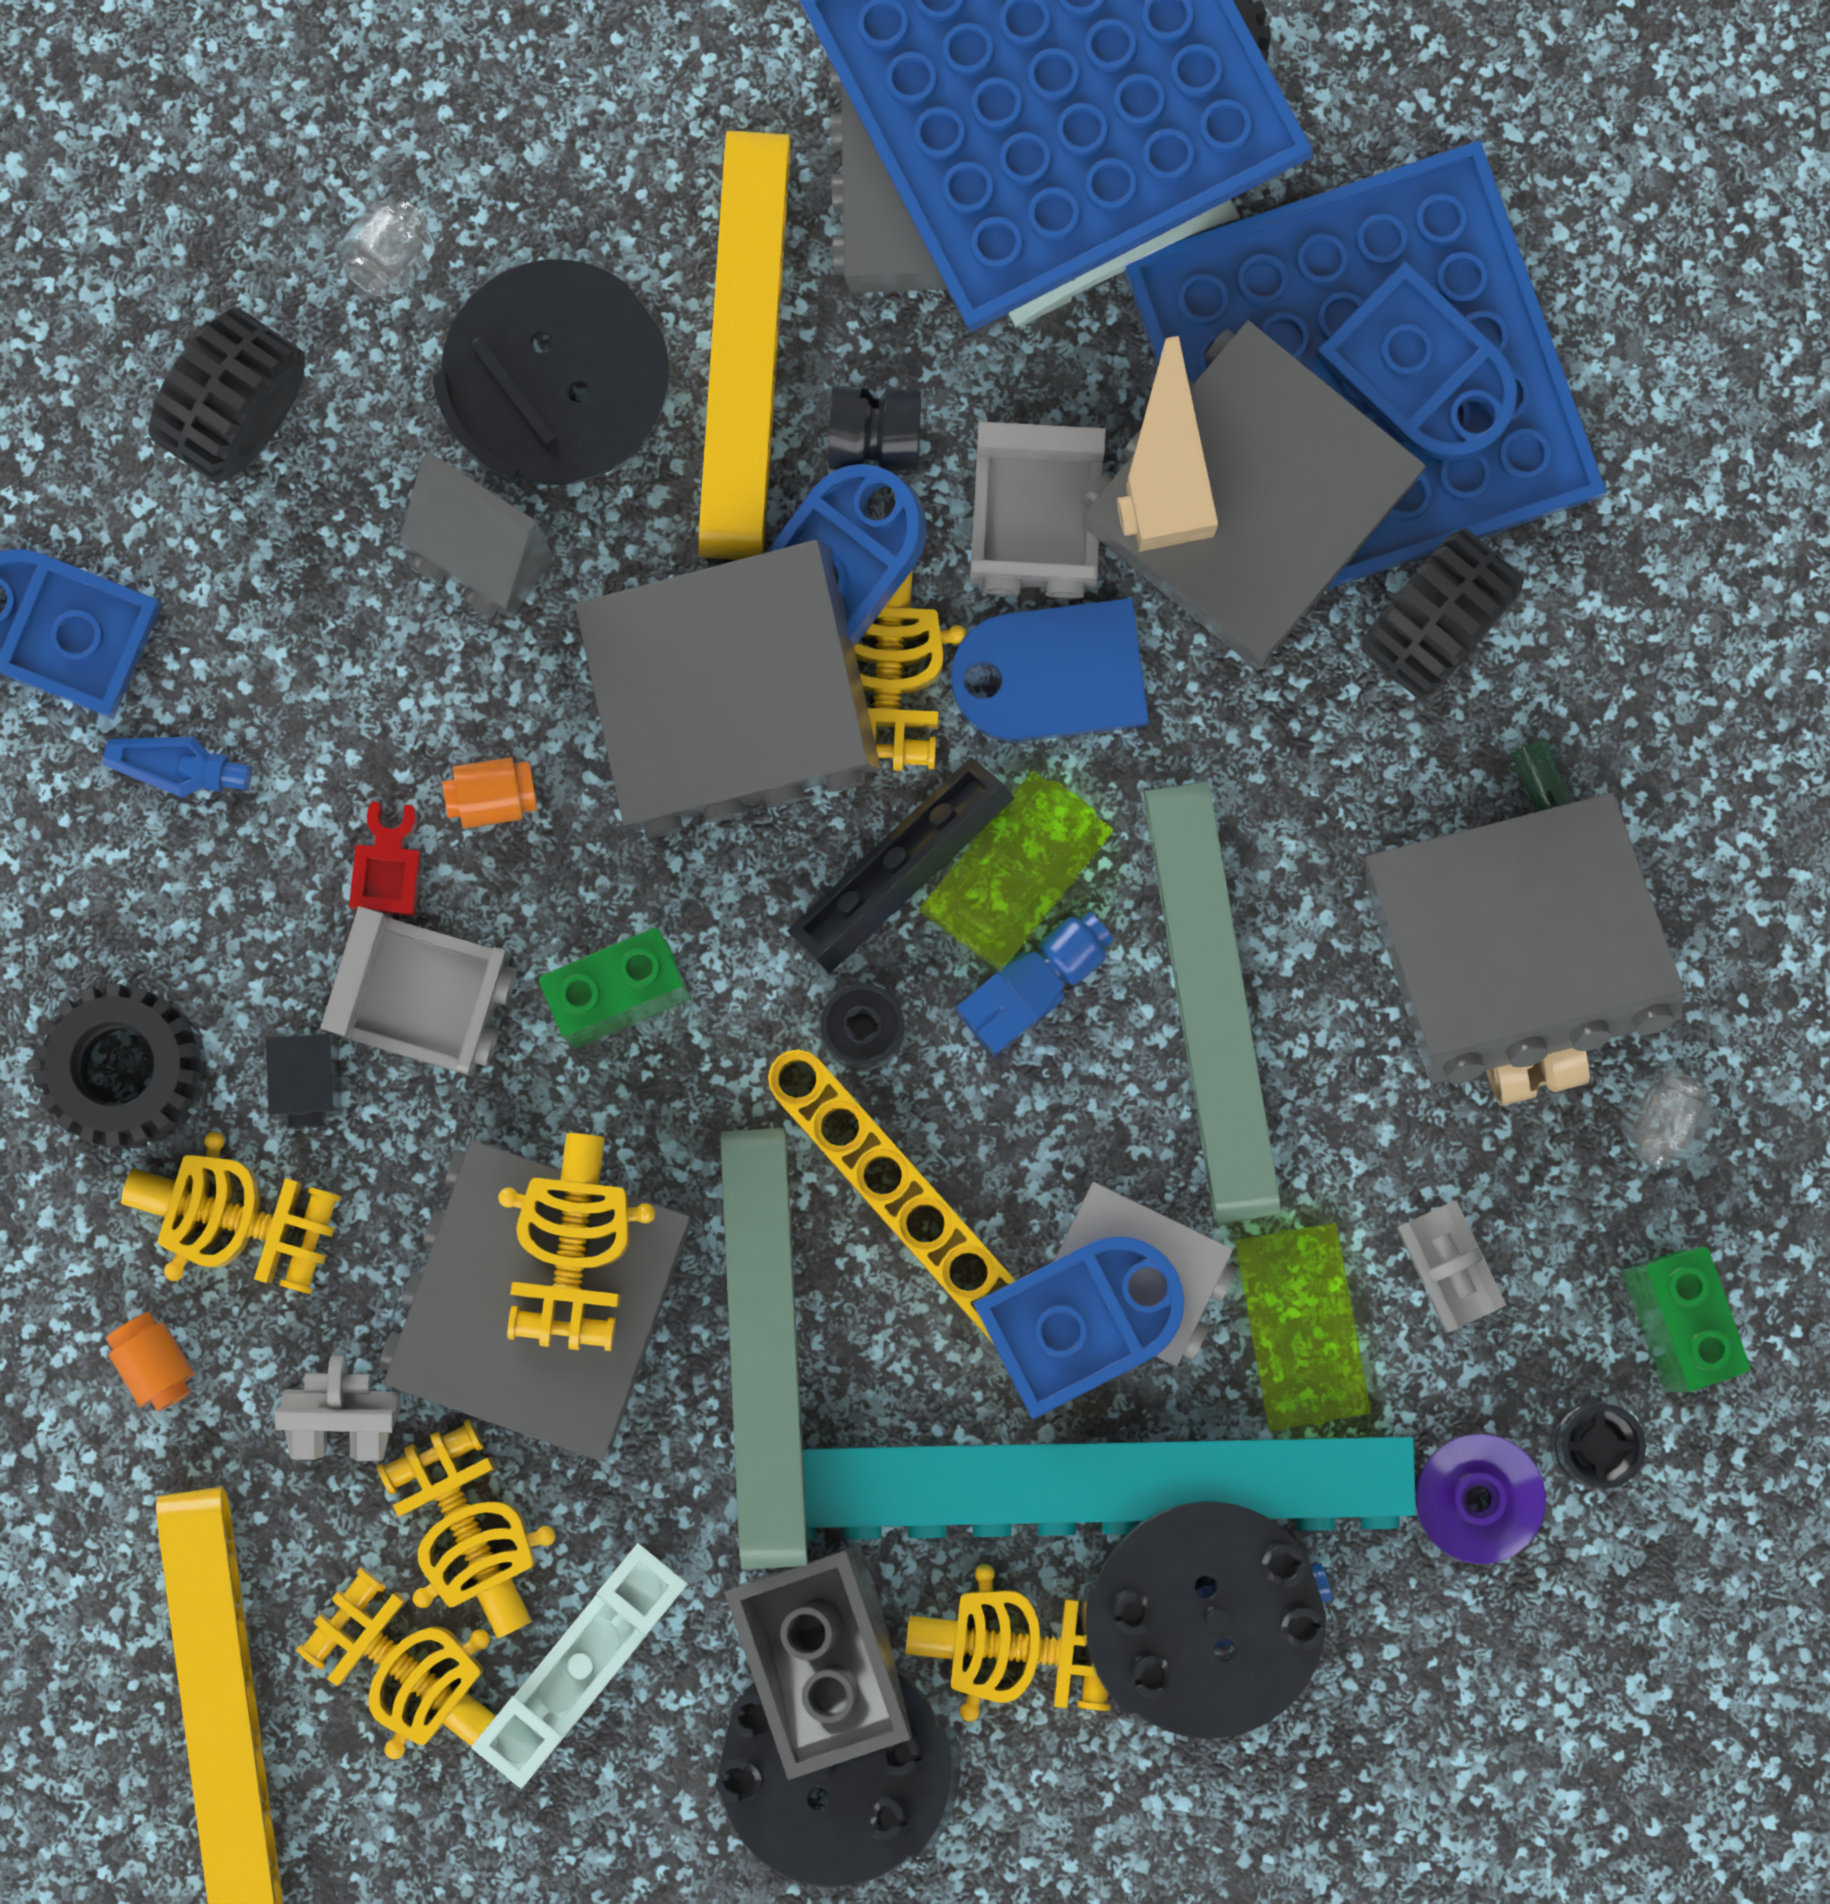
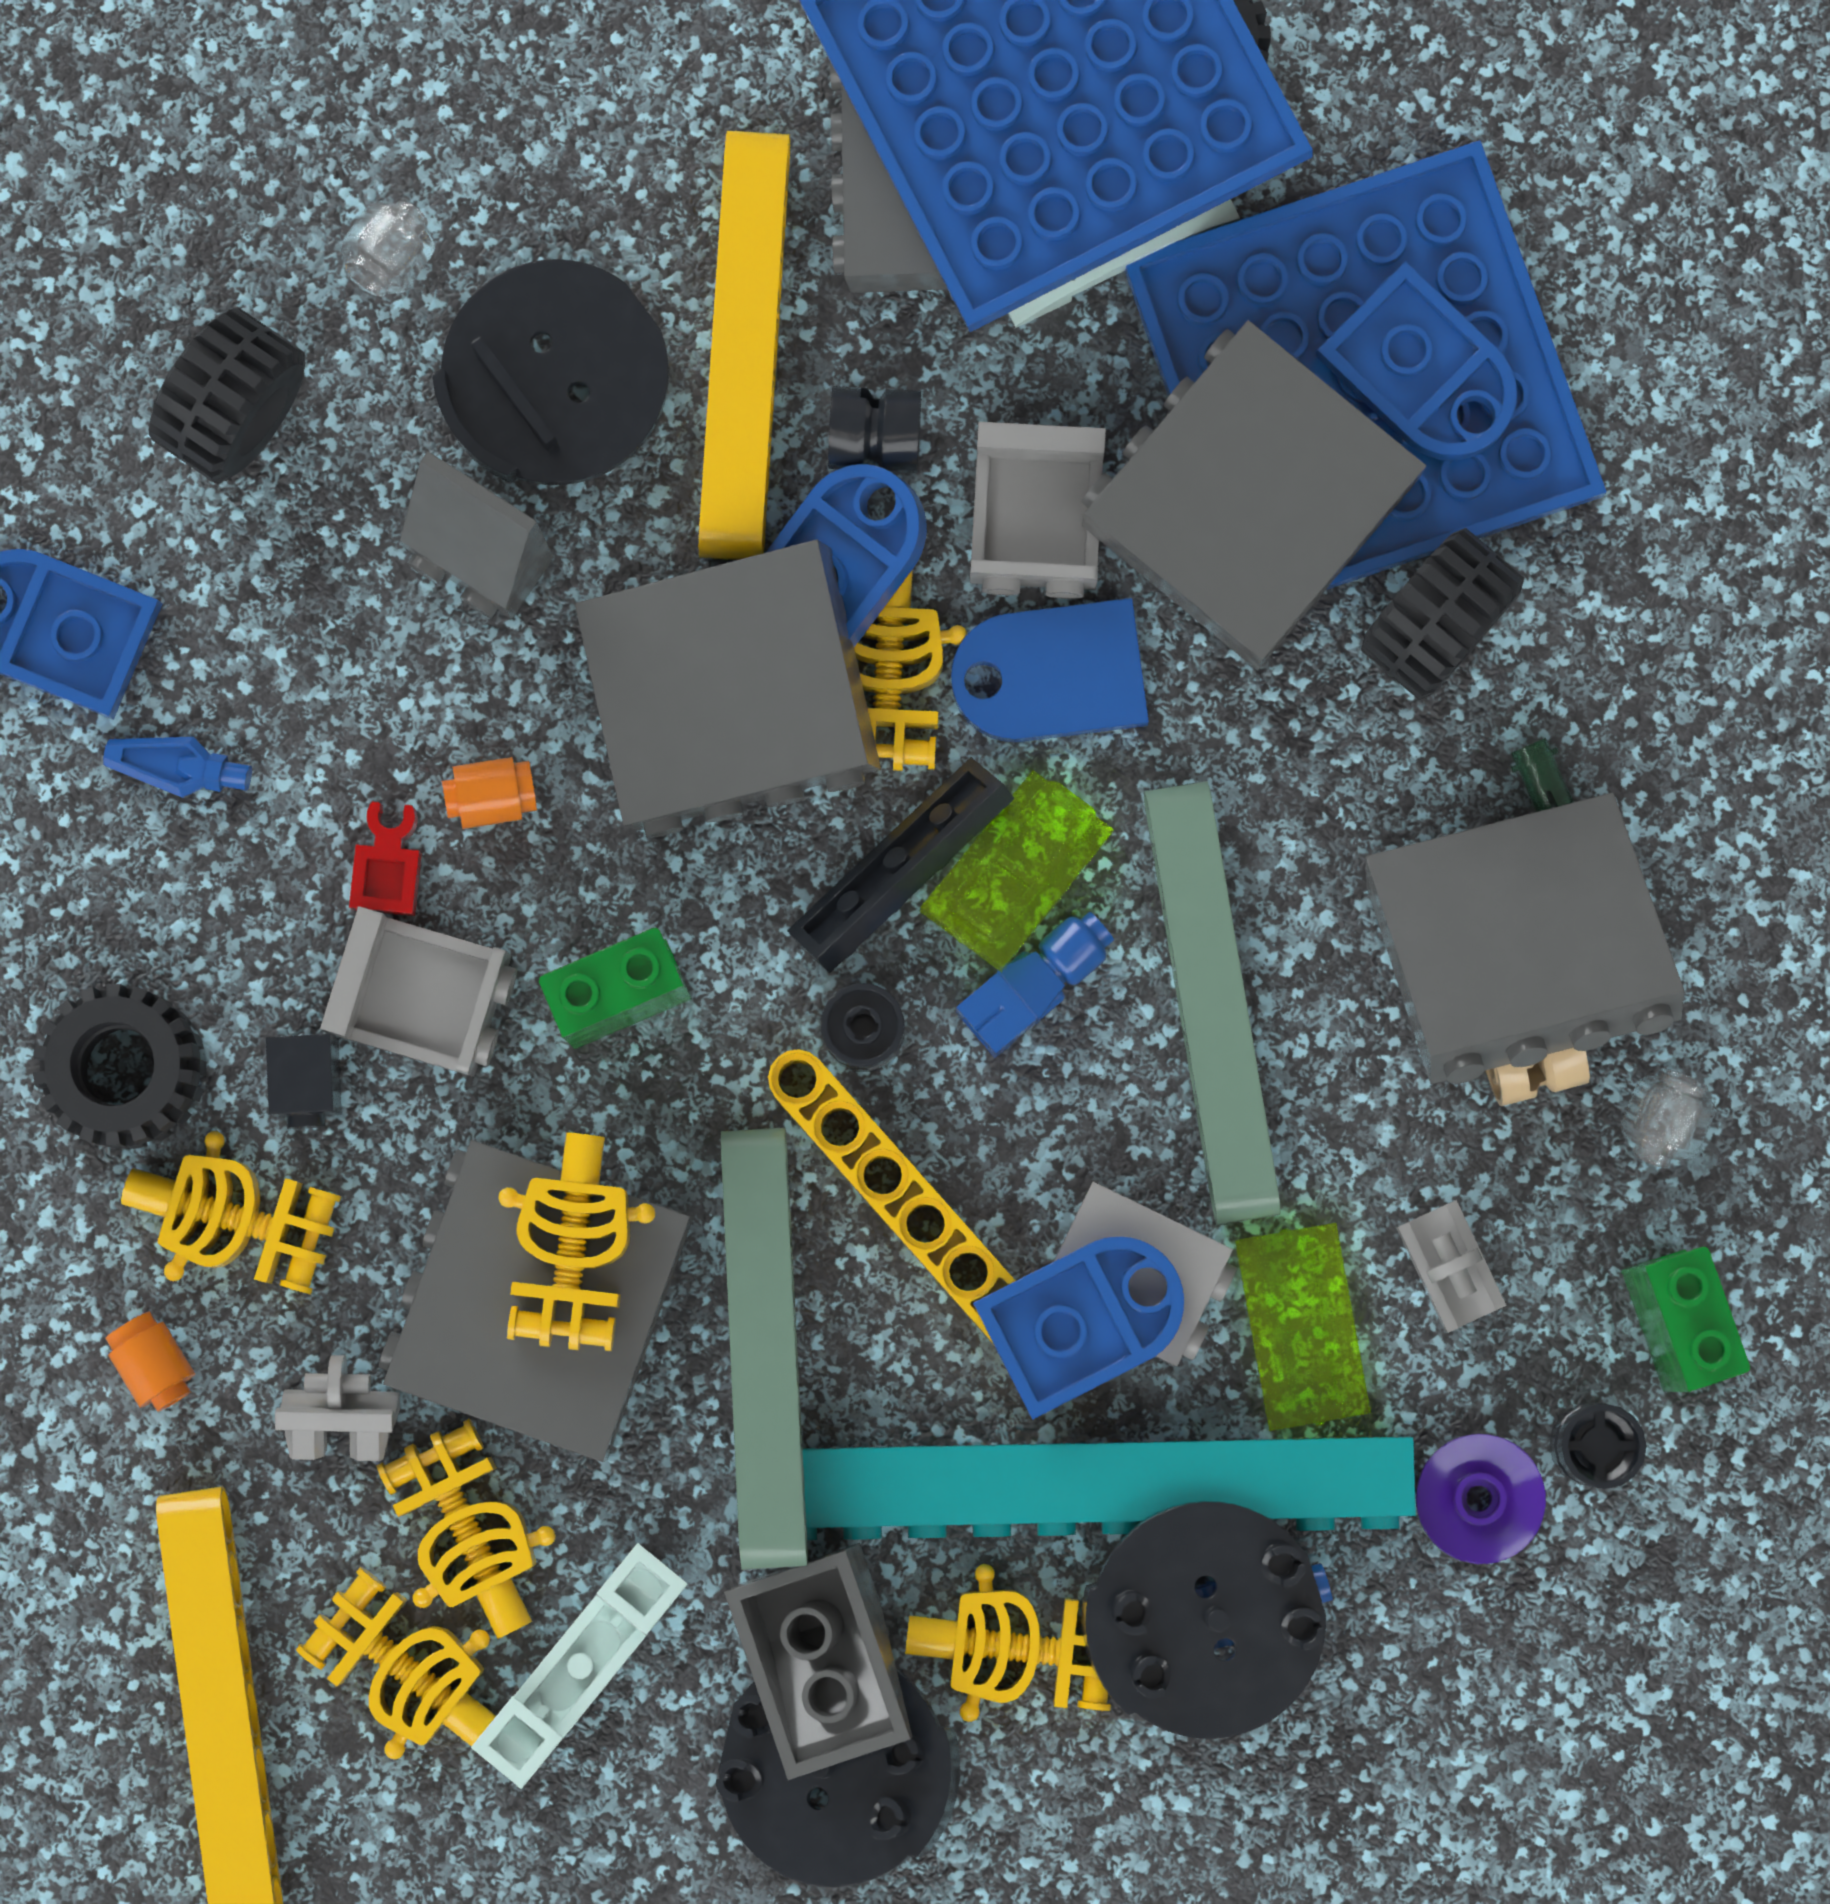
tan slope [1117,336,1218,552] -> none

